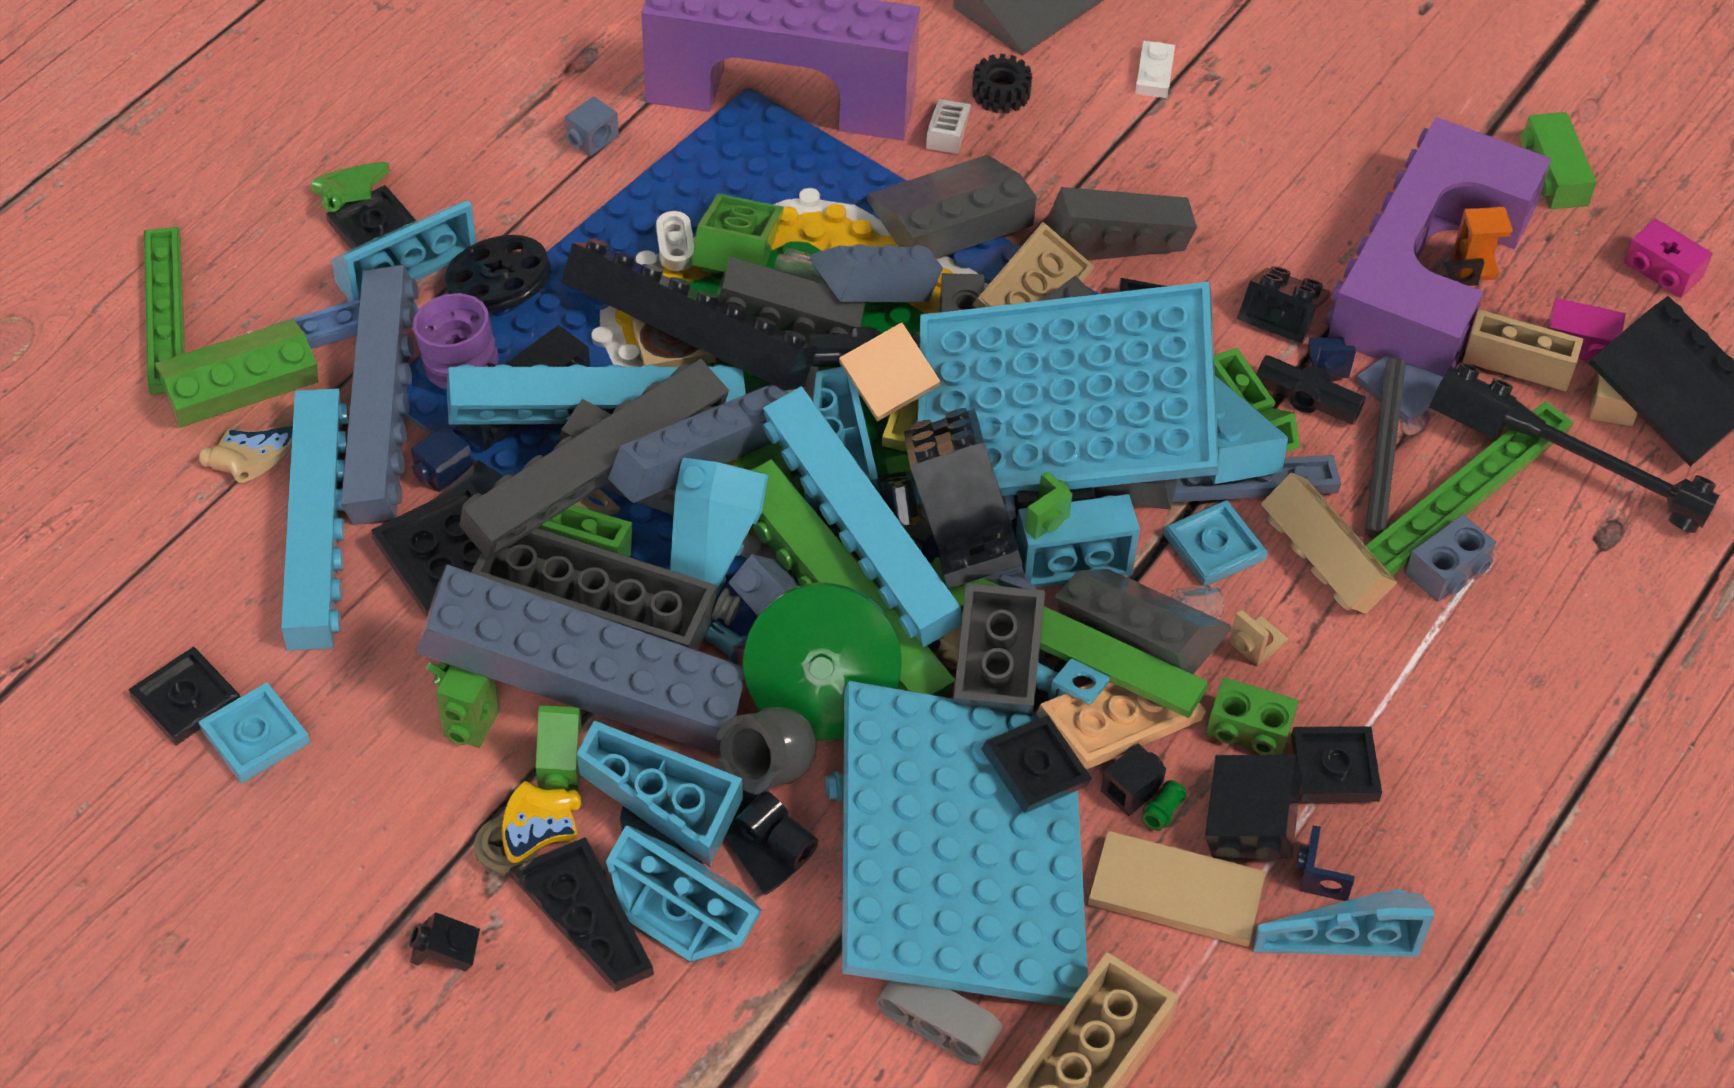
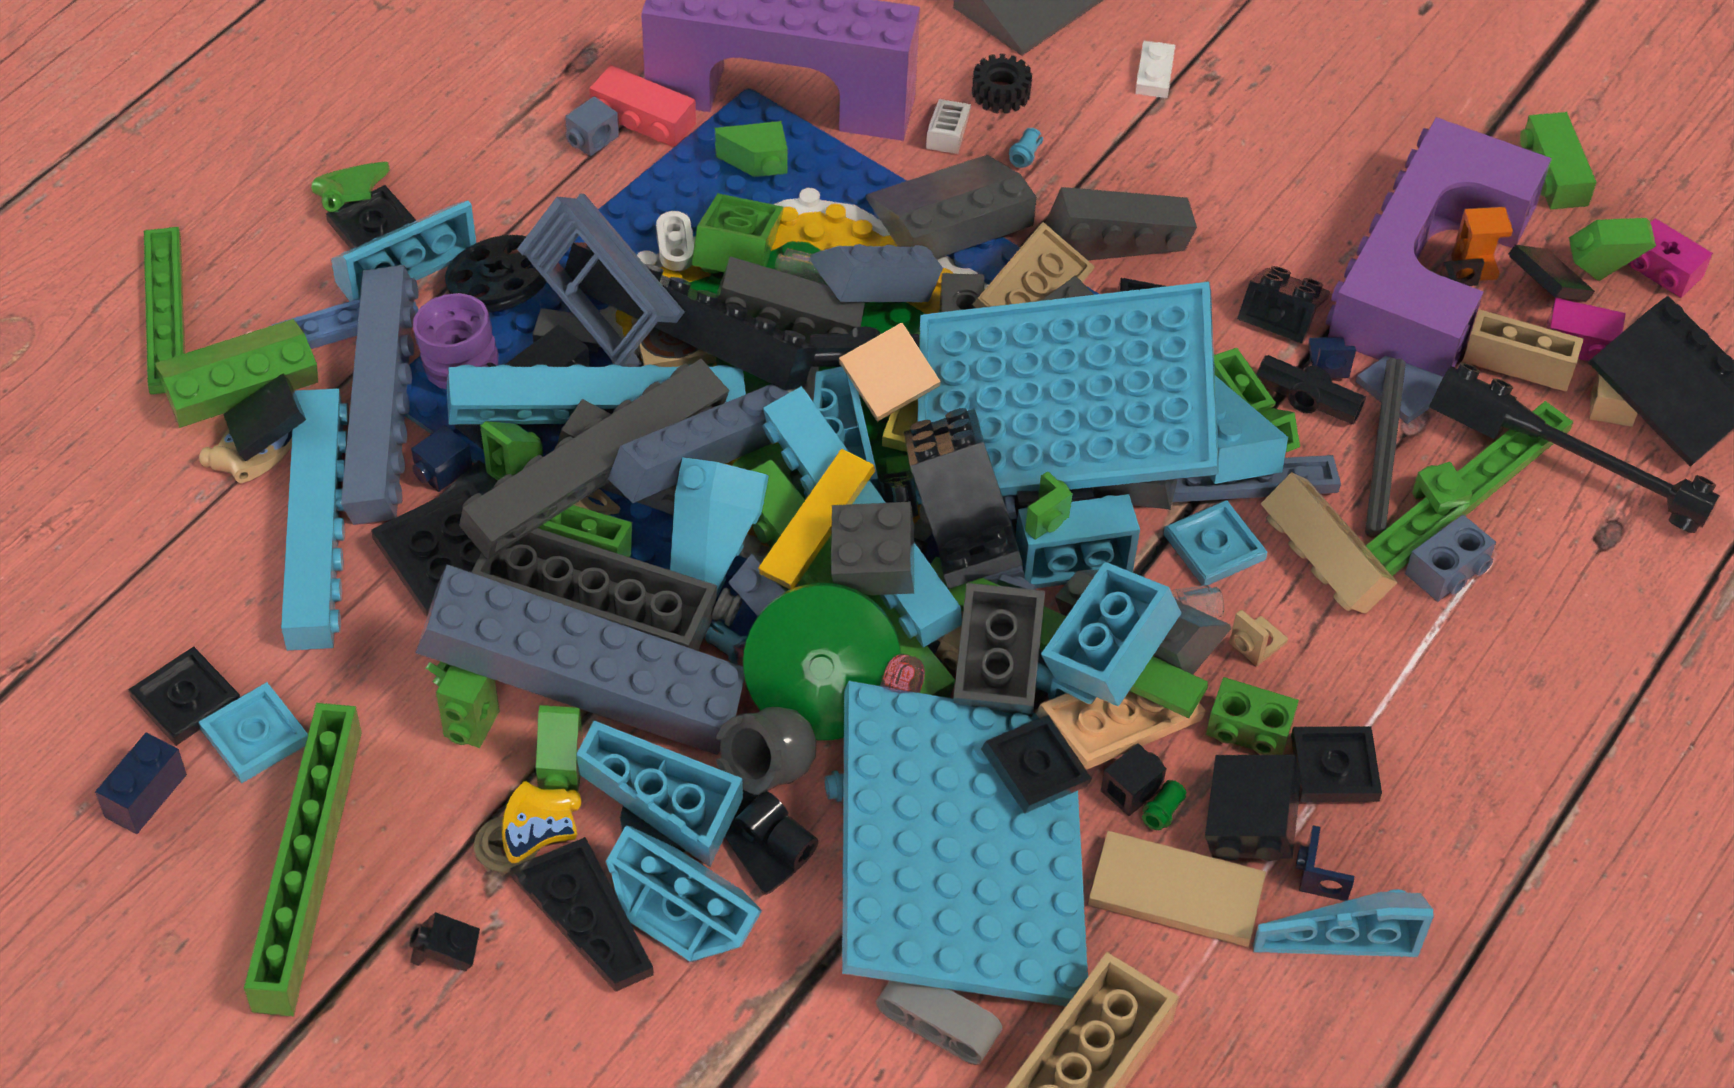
none -> dark blue brick [95,732,187,834]
none -> black tile [223,373,306,461]
none -> bright green brick [244,703,362,1016]
none -> bright green slope [480,421,543,481]
none -> sand blue piece [517,193,685,367]
none -> dark grey tile [533,308,599,352]
none -> coral brick [589,65,696,147]
none -> bright green slope [715,121,788,177]
none -> yellow tile [758,449,875,589]
none -> dark grey brick [831,502,914,595]
none -> clear pink tile [880,654,925,694]
none -> medium azure pin [1009,128,1043,168]
none -> medium azure brick [1041,562,1181,707]
none -> bright green bracket [1412,462,1472,513]
none -> black tile [1508,244,1595,301]
none -> bright green slope [1569,218,1656,281]

